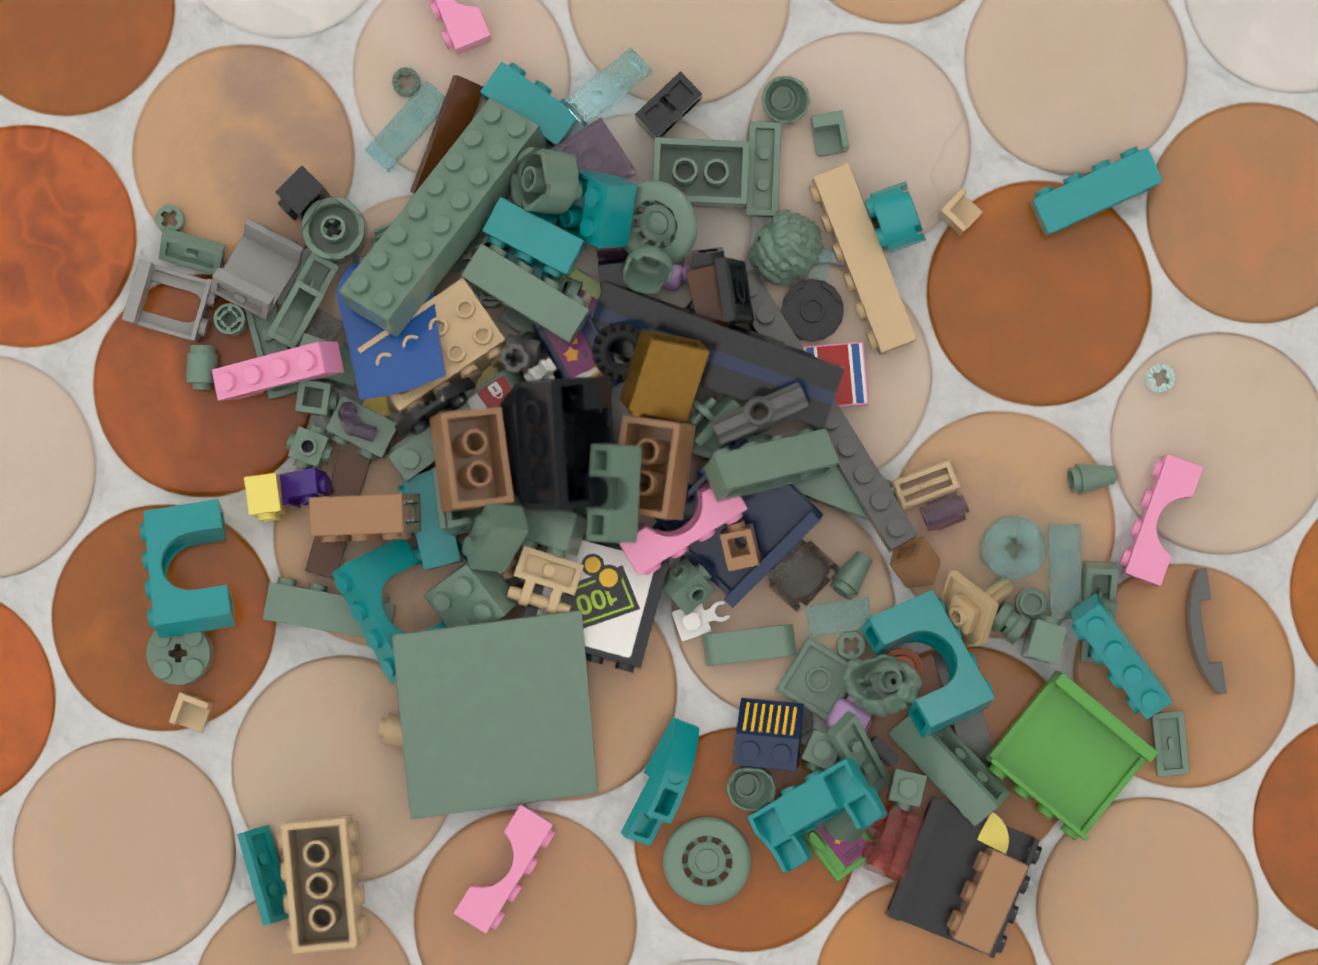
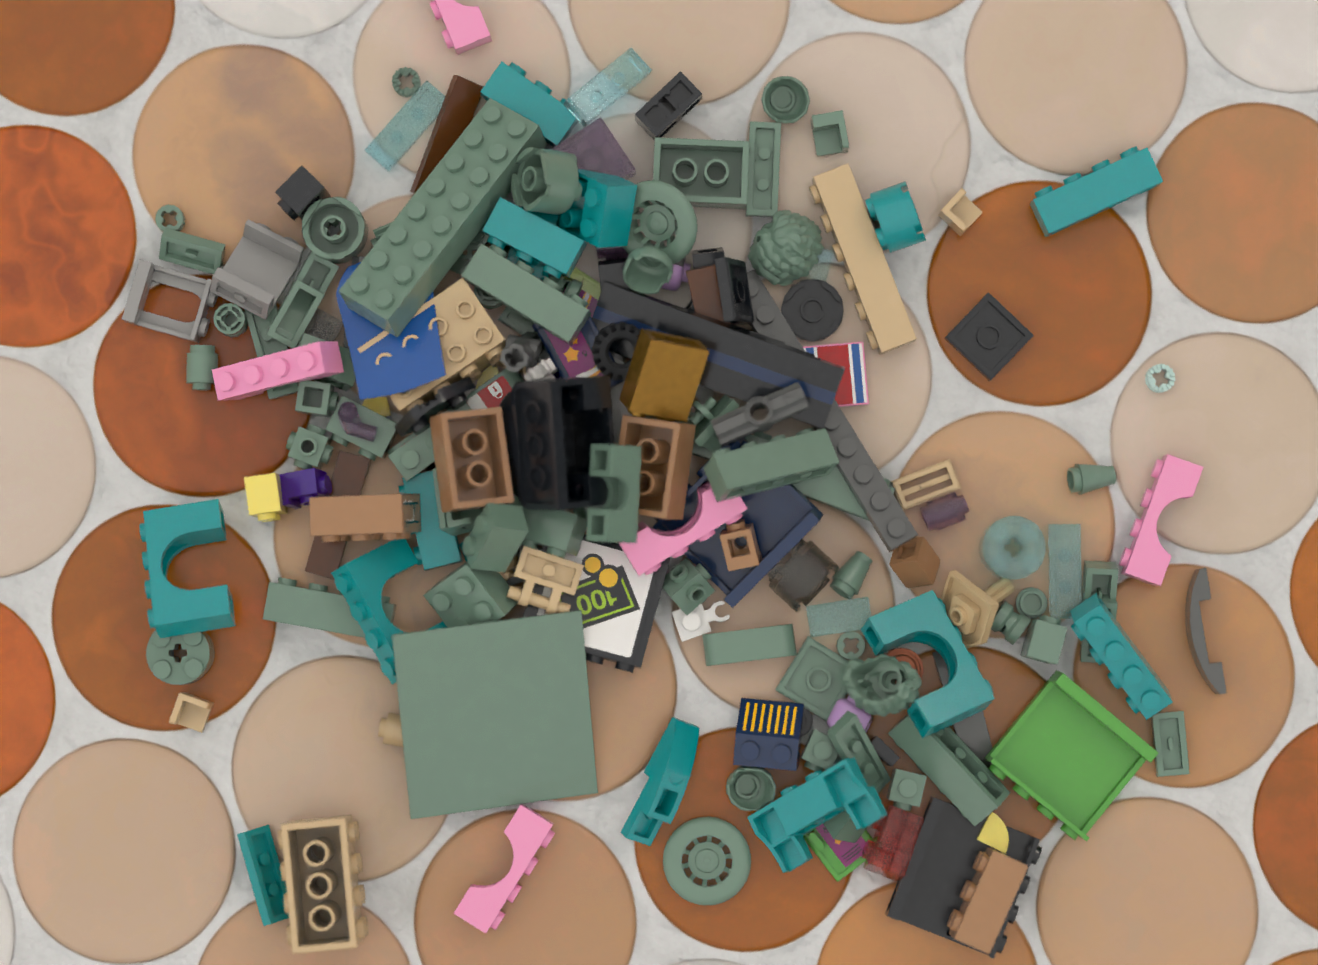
none -> black plate [944,292,1034,381]

